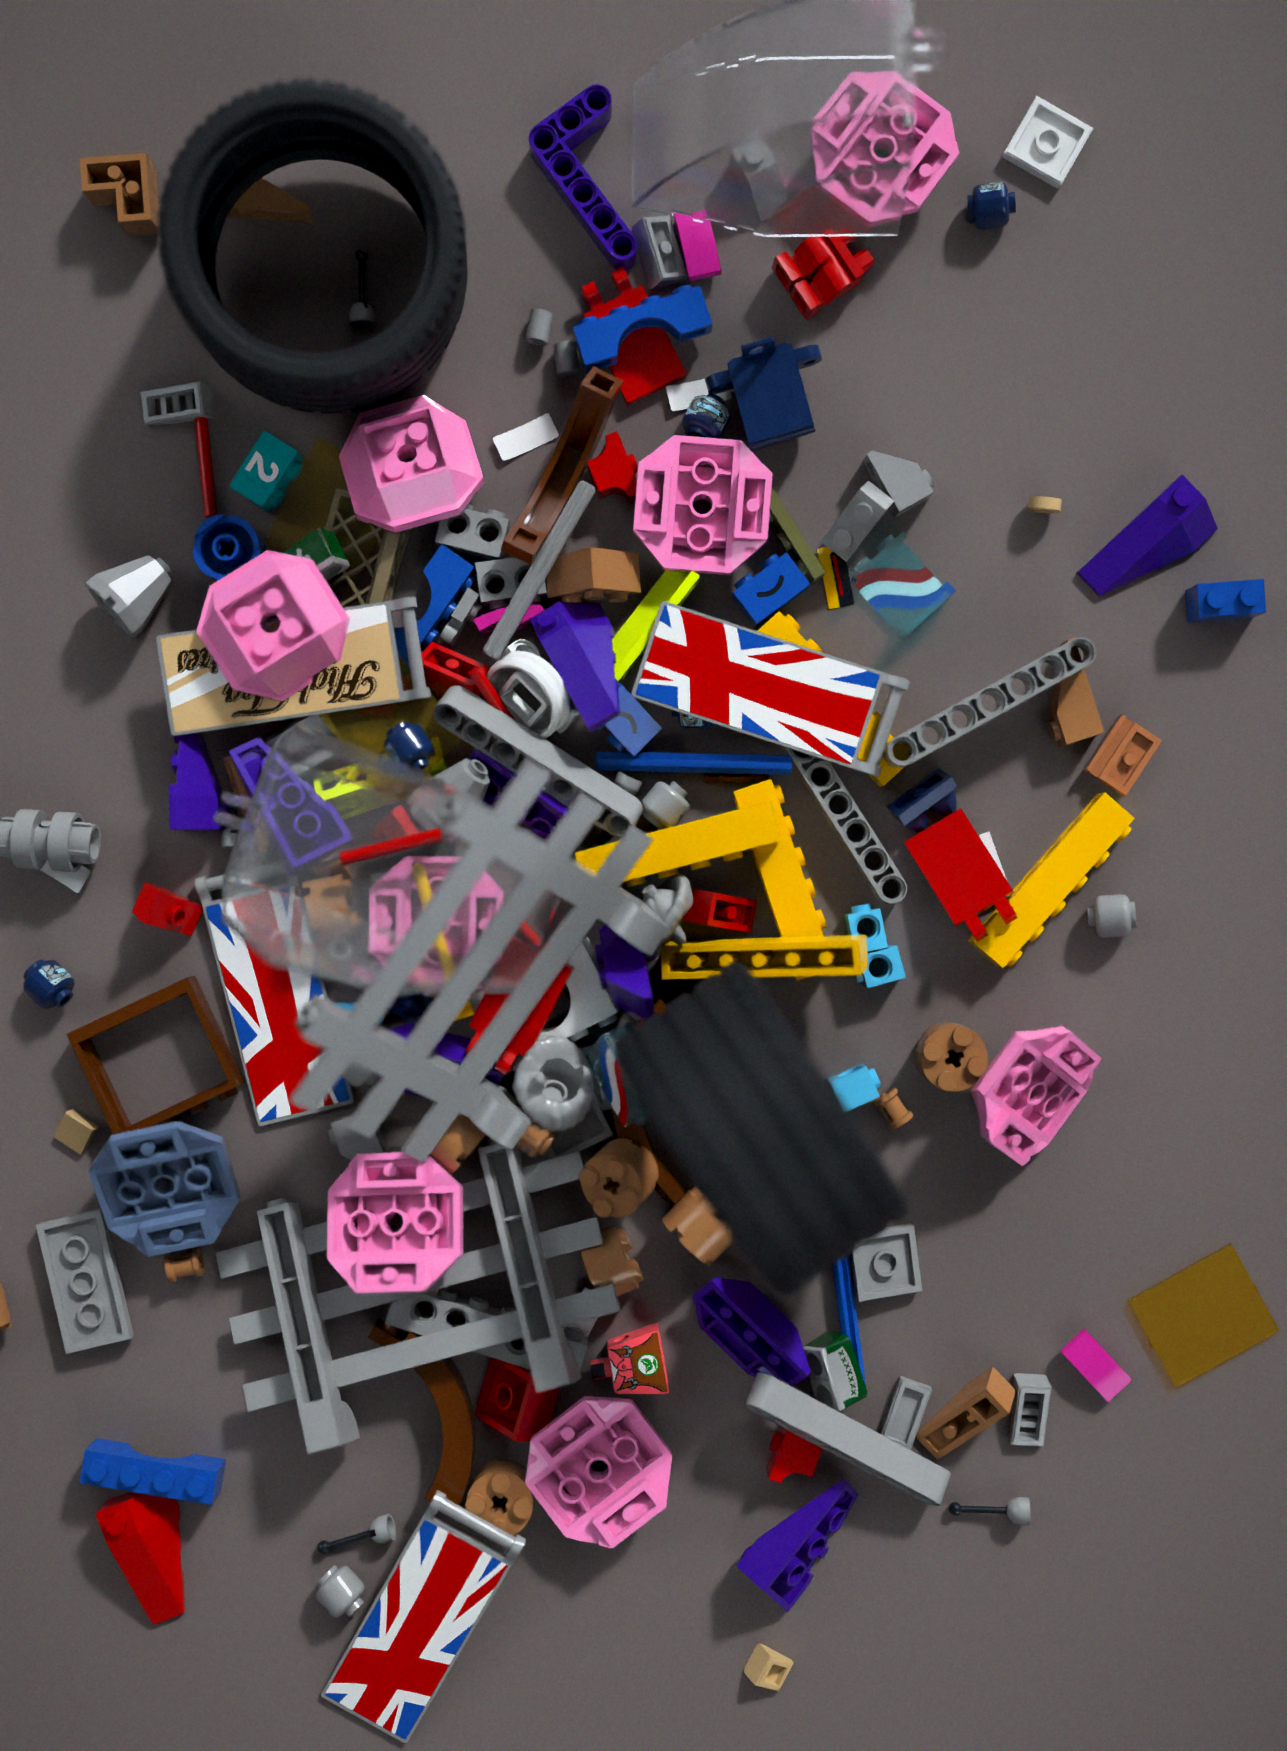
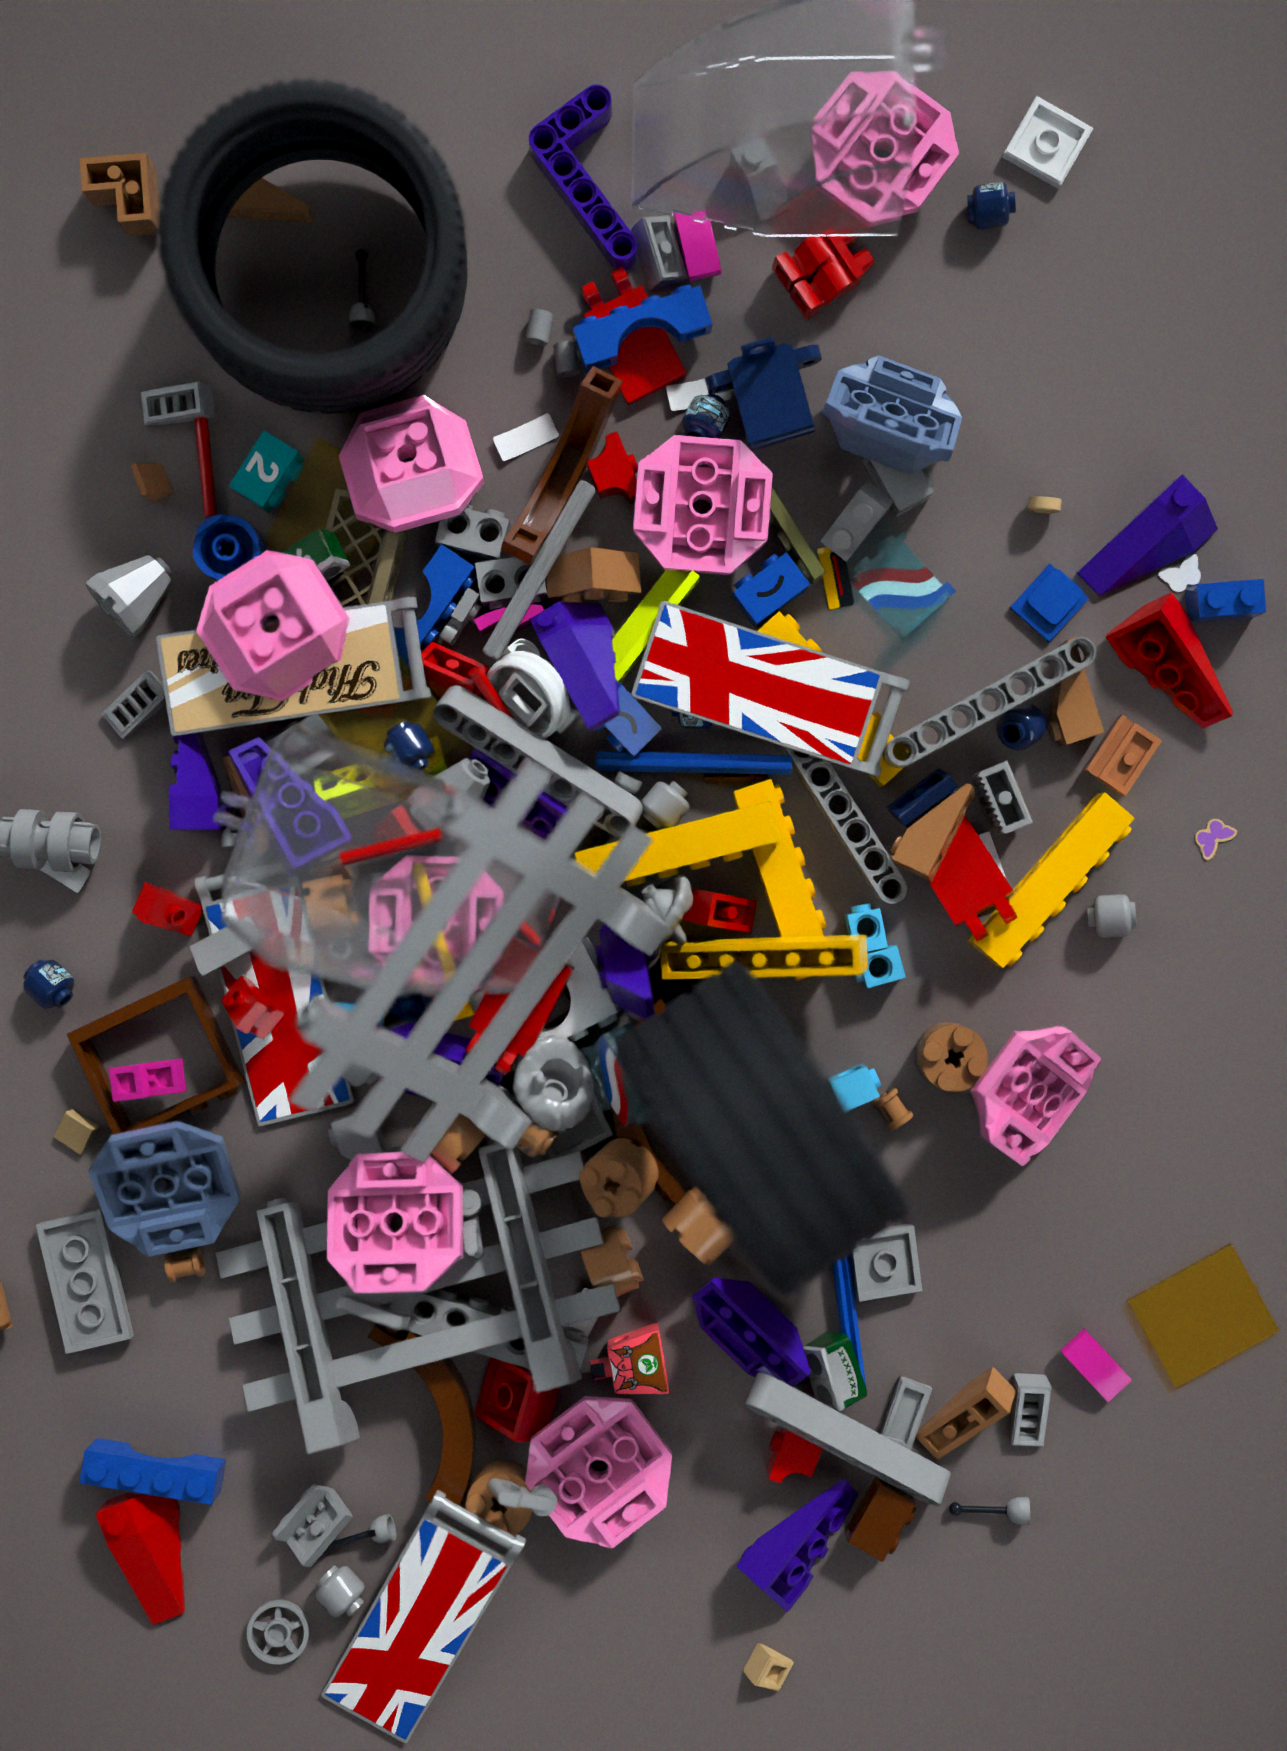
none -> light grey slope [101,670,166,739]
none -> dark pink slope [109,1058,186,1102]
none -> medium nougat slope [130,463,173,502]
none -> light grey slope [190,915,264,977]
none -> red brick [221,975,284,1040]
none -> light grey wheel [247,1599,310,1665]
none -> light grey bracket [272,1484,354,1568]
none -> light grey tile [336,1295,411,1330]
none -> light grey piece [463,1189,484,1259]
none -> light grey piece [488,1478,557,1516]
none -> sand blue piece [822,355,962,475]
none -> reddish brown brick [844,1477,916,1562]
none -> medium nougat slope [891,783,976,882]
none -> light grey brick [971,761,1033,835]
none -> dark blue head [996,702,1046,751]
none -> blue piece [1009,563,1089,643]
none -> red wedge [1105,592,1233,728]
none -> white sticker [1158,554,1201,592]
none -> medium lavender sticker [1195,819,1237,860]

